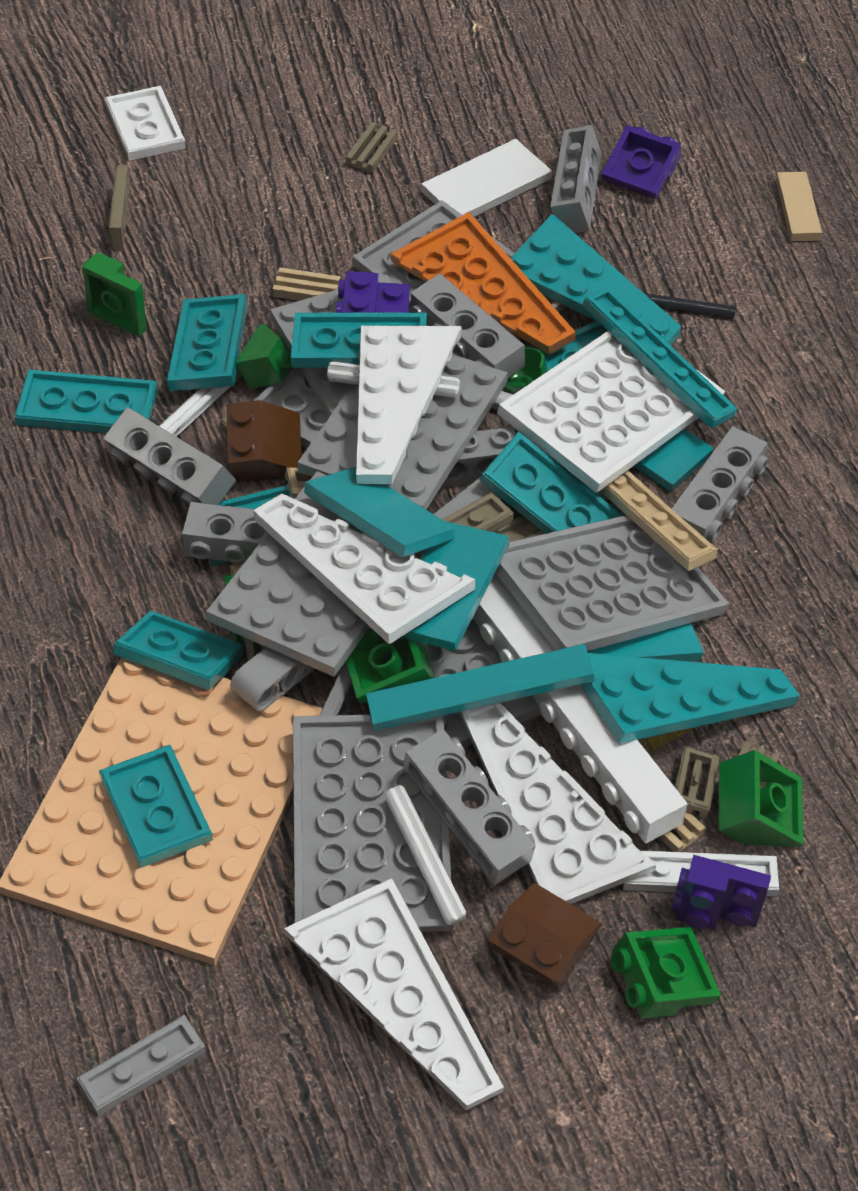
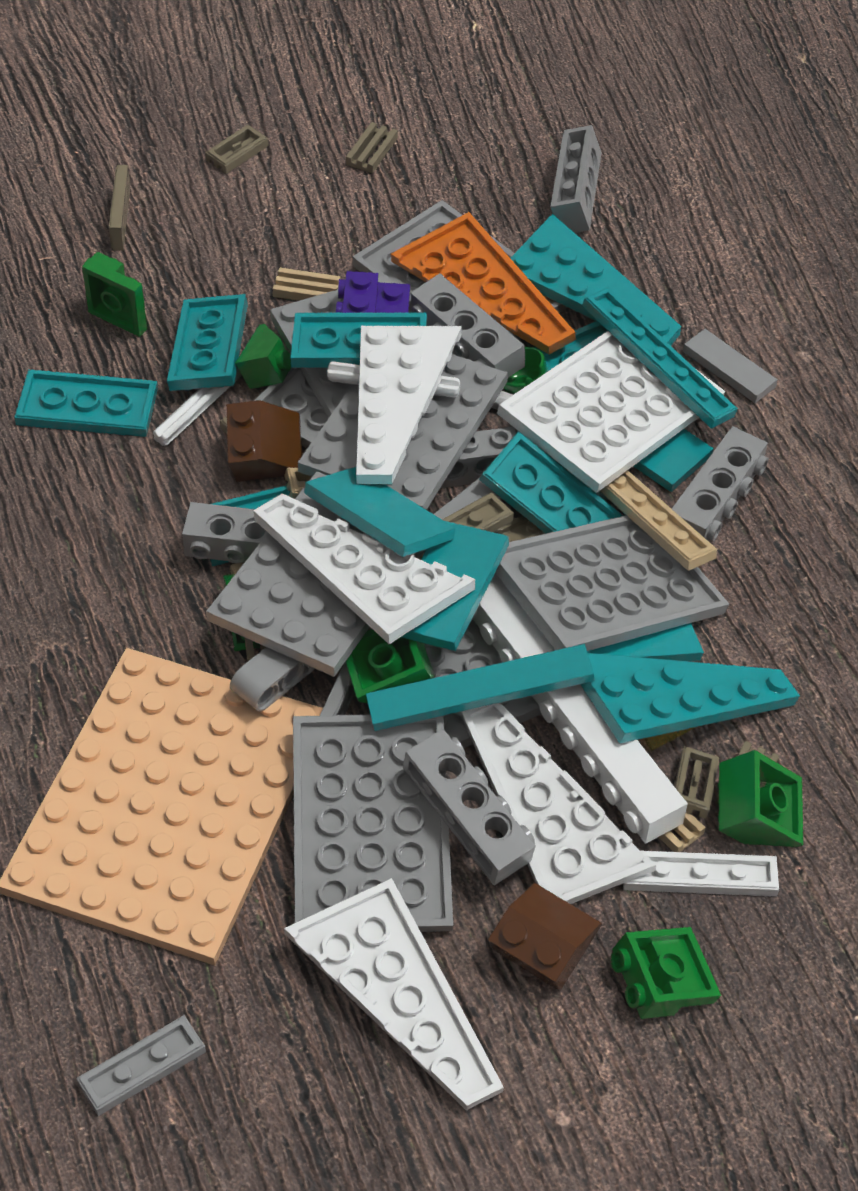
teal tile [99,744,213,868] -> none
light grey brick [103,407,236,505] -> none
white tile [105,86,186,161] -> none
teal tile [113,611,244,690] -> none
white axle [385,785,466,926] -> none
white tile [421,139,552,217] -> none
dark purple plate [602,125,682,199] -> none
black bar [644,293,736,319] -> none
dark purple plate [671,855,771,930] -> none
tan tile [776,171,822,241] -> none
none -> dark tan tile [205,125,269,174]
none -> light grey tile [683,329,778,403]

